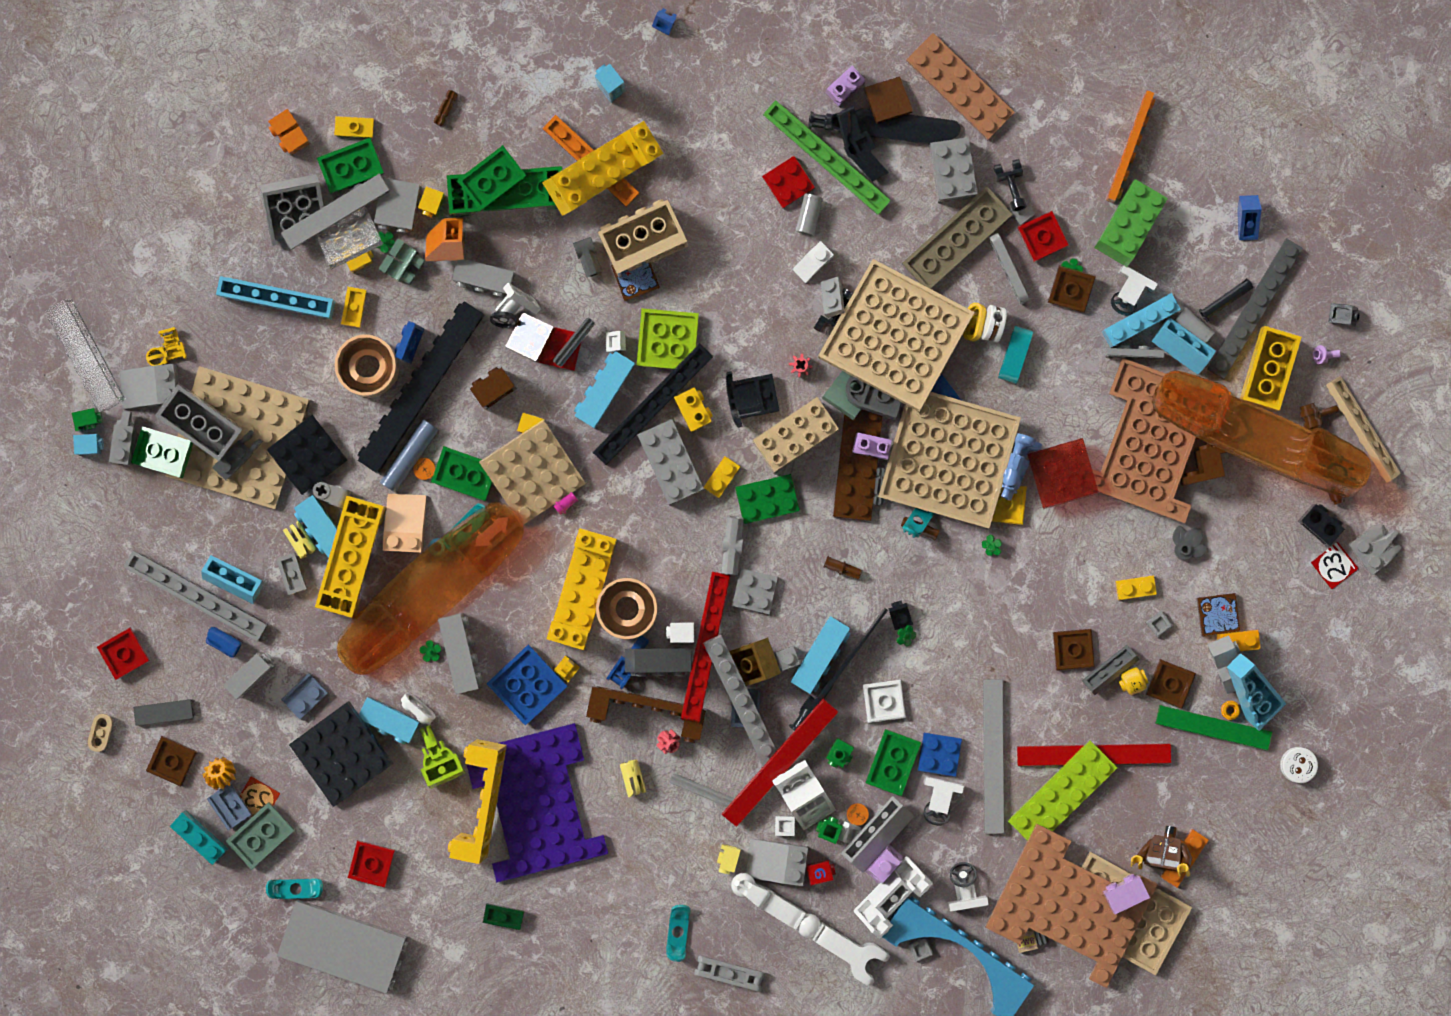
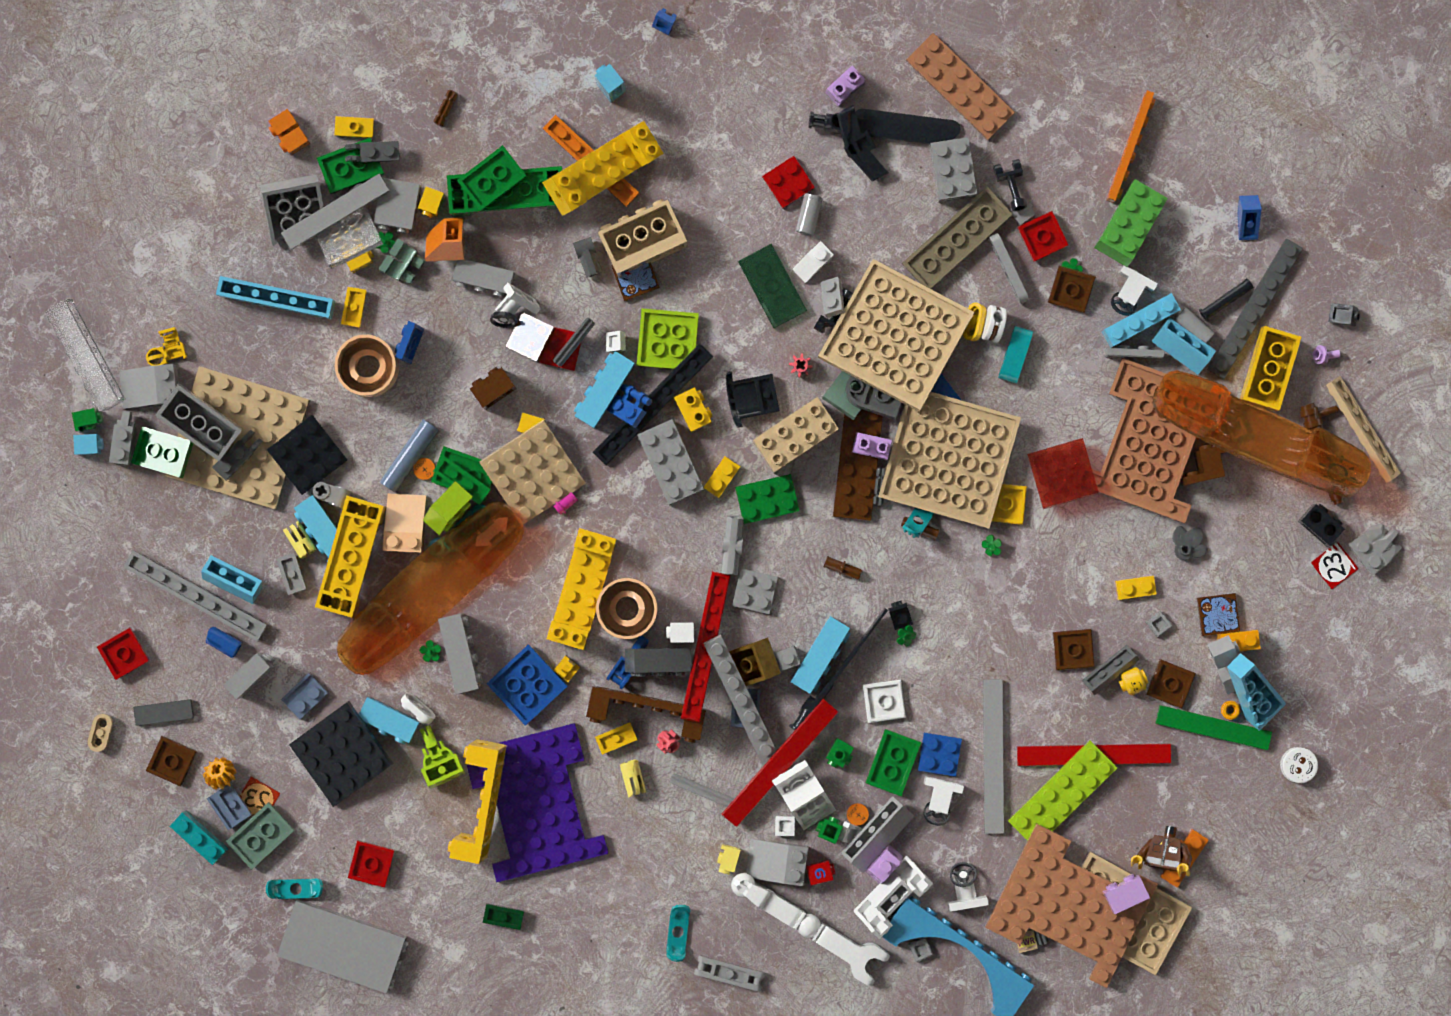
black brick [357,301,485,474] -> none
bright green plate [763,100,891,215] -> none
reddish brown tile [863,76,913,124] -> none
medium blue piece [1001,433,1042,501] -> none
none -> dark grey hinge [345,141,400,163]
none -> lime brick [423,481,472,536]
none -> green plate [433,456,491,505]
none -> yellow plate [595,722,638,755]
none -> blue plate [607,384,652,428]
none -> clear green tile [738,243,807,329]

